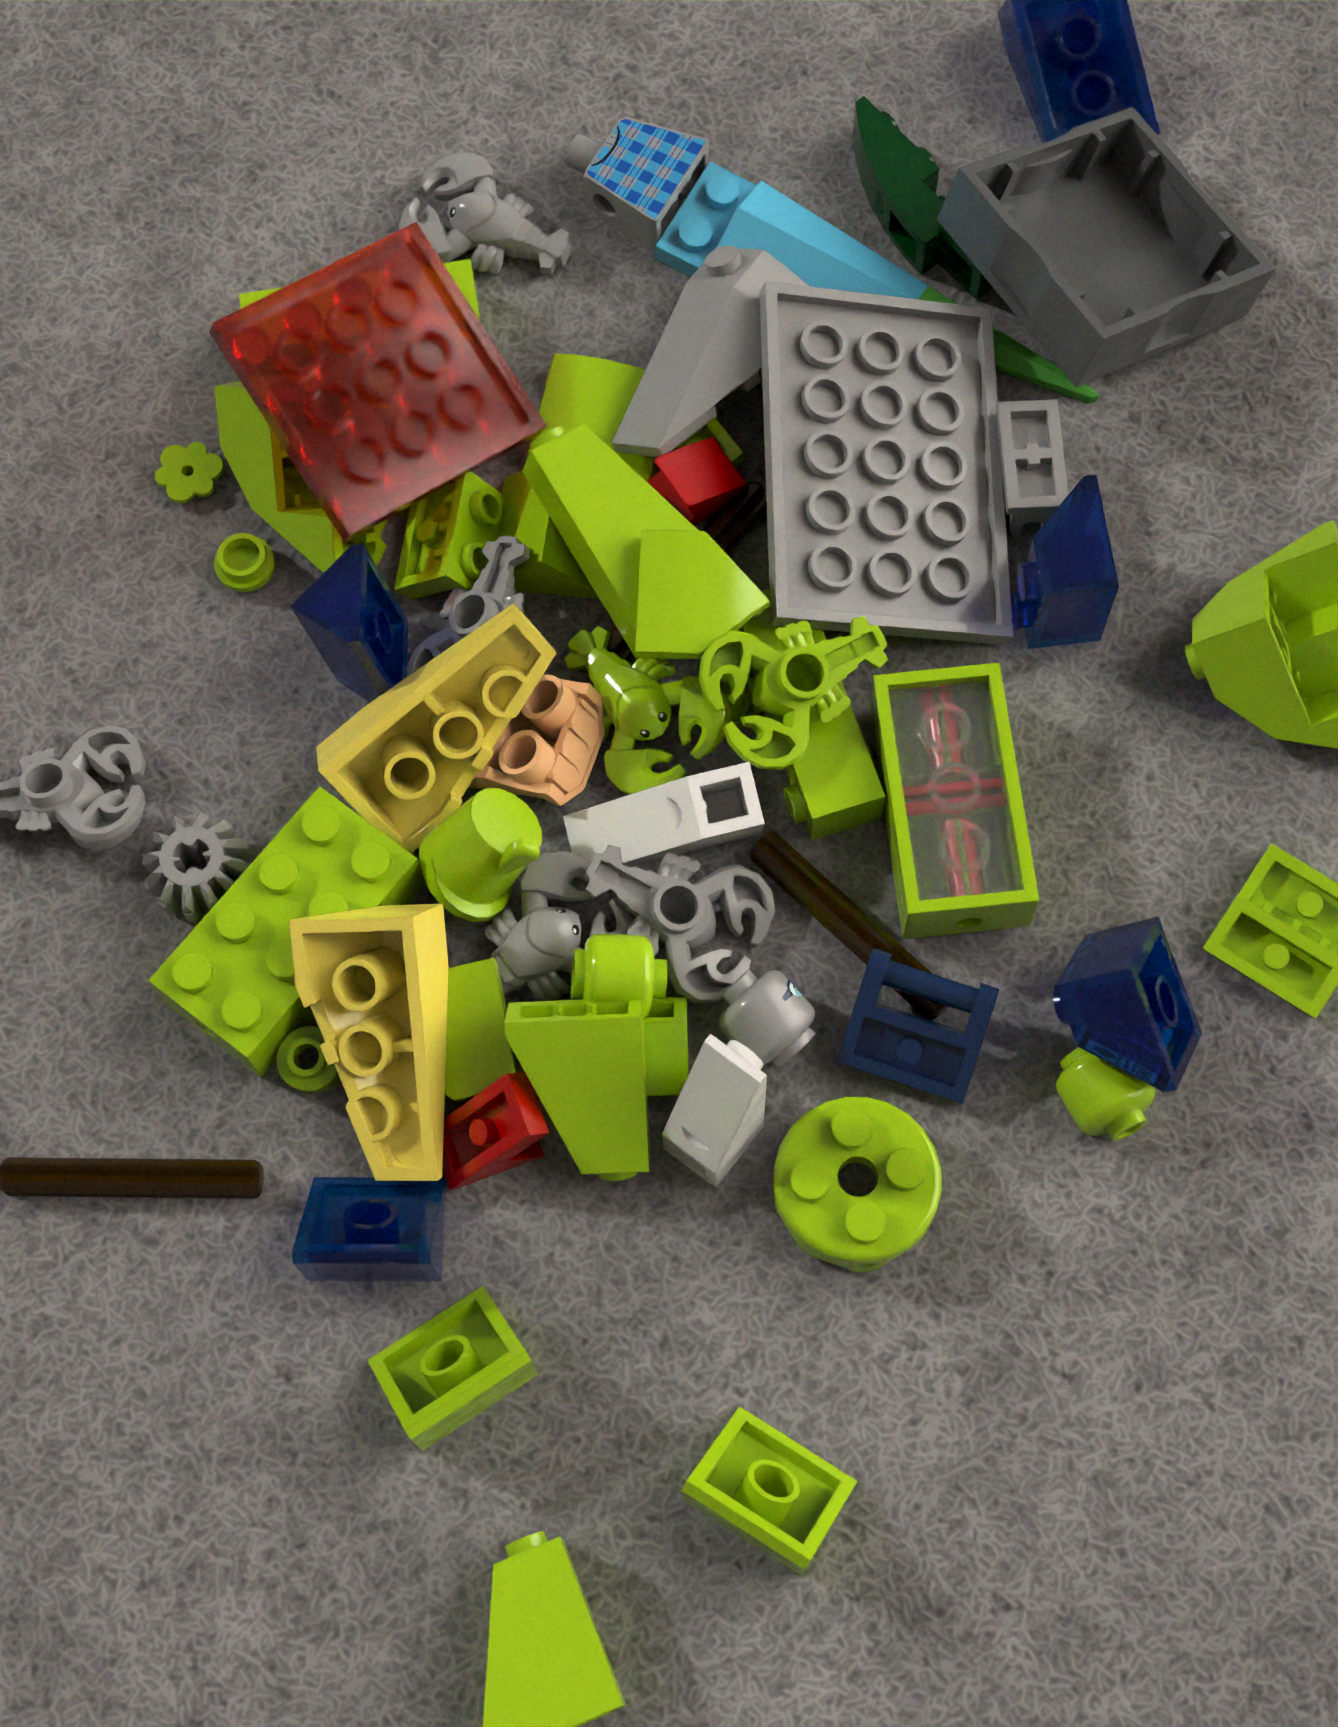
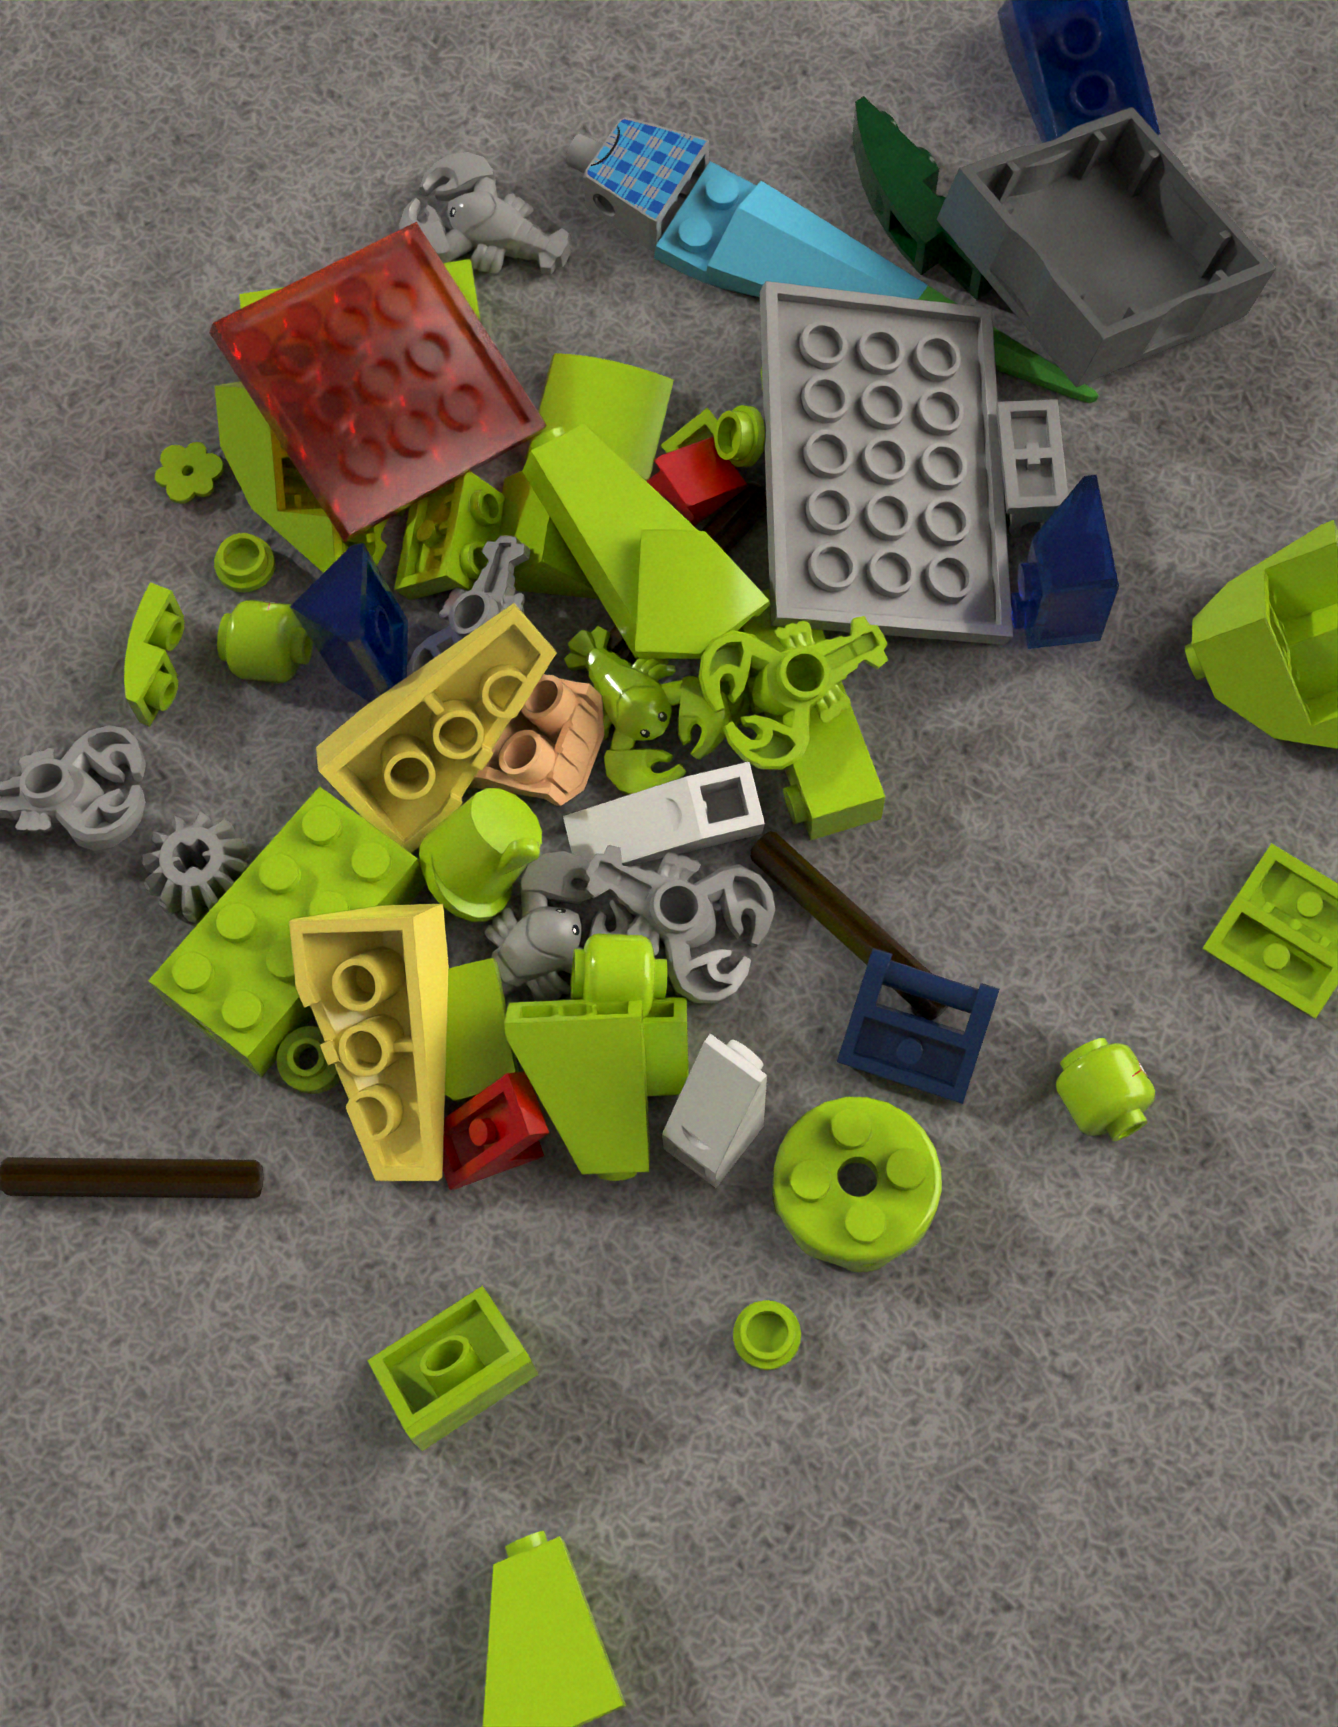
clear blue slope [292,1177,446,1281] -> none
light grey wedge [612,245,809,457] -> none
lime slope [681,1406,858,1577] -> none
light grey head [719,969,815,1068] -> none
brick [869,662,1040,939] -> none
clear blue slope [1053,916,1202,1092] -> none
none -> lime slope [124,582,185,727]
none -> lime head [217,600,313,683]
none -> lime plate [714,405,765,467]
none -> lime plate [733,1300,801,1370]

